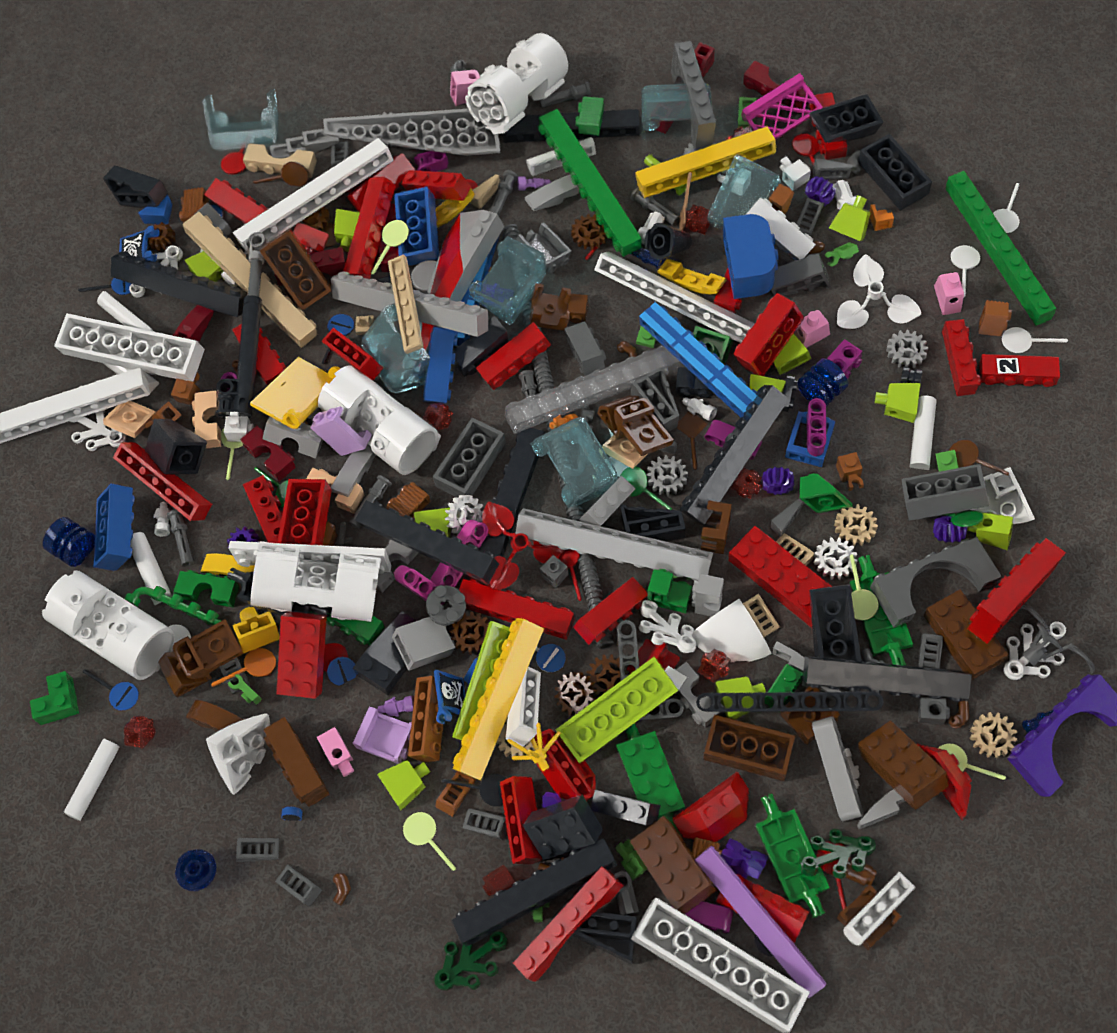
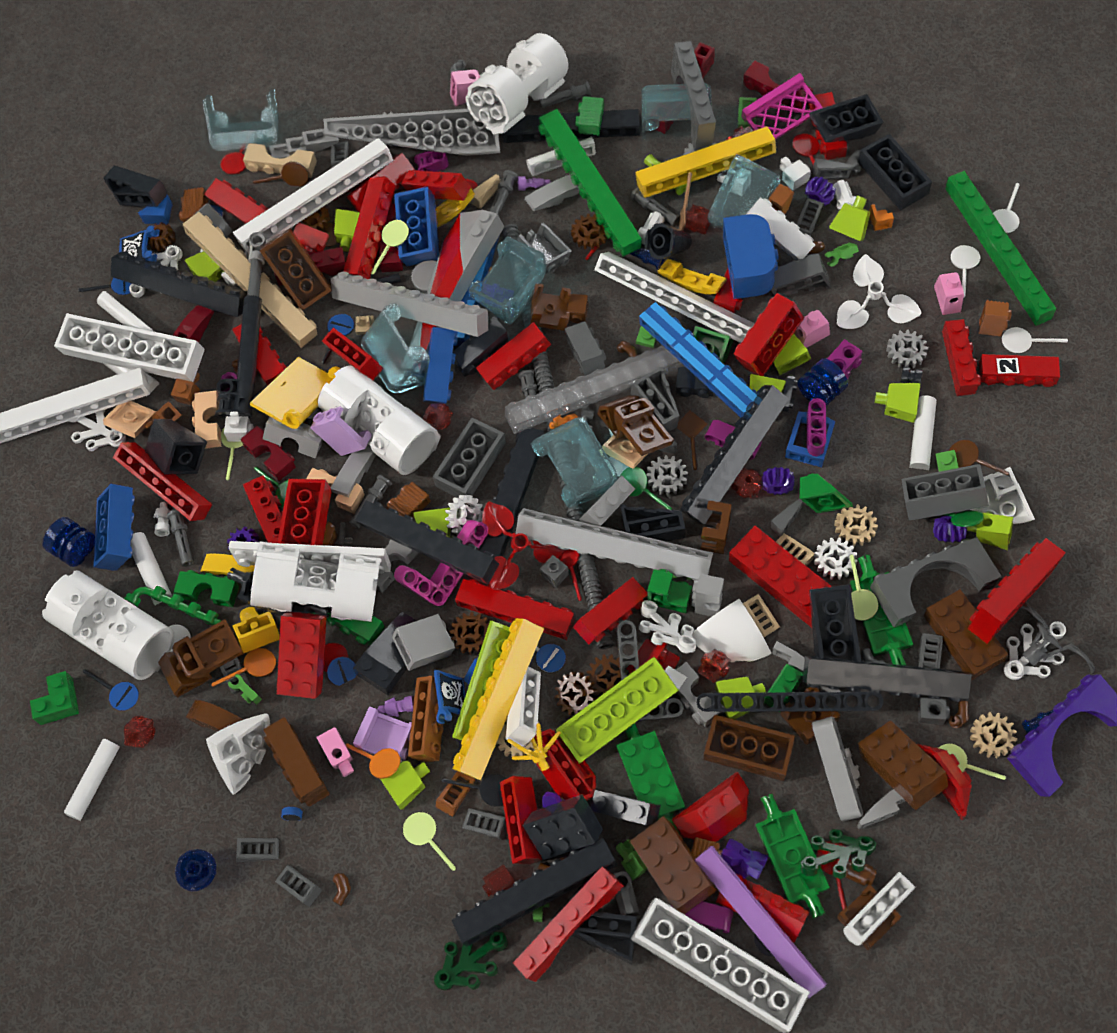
tan tile [388,254,424,354] -> none
dark grey plate [426,585,466,626] -> none
white piece [682,397,717,421] -> none
dark orange brick [836,452,864,491] -> none
none -> orange piece [346,743,401,779]

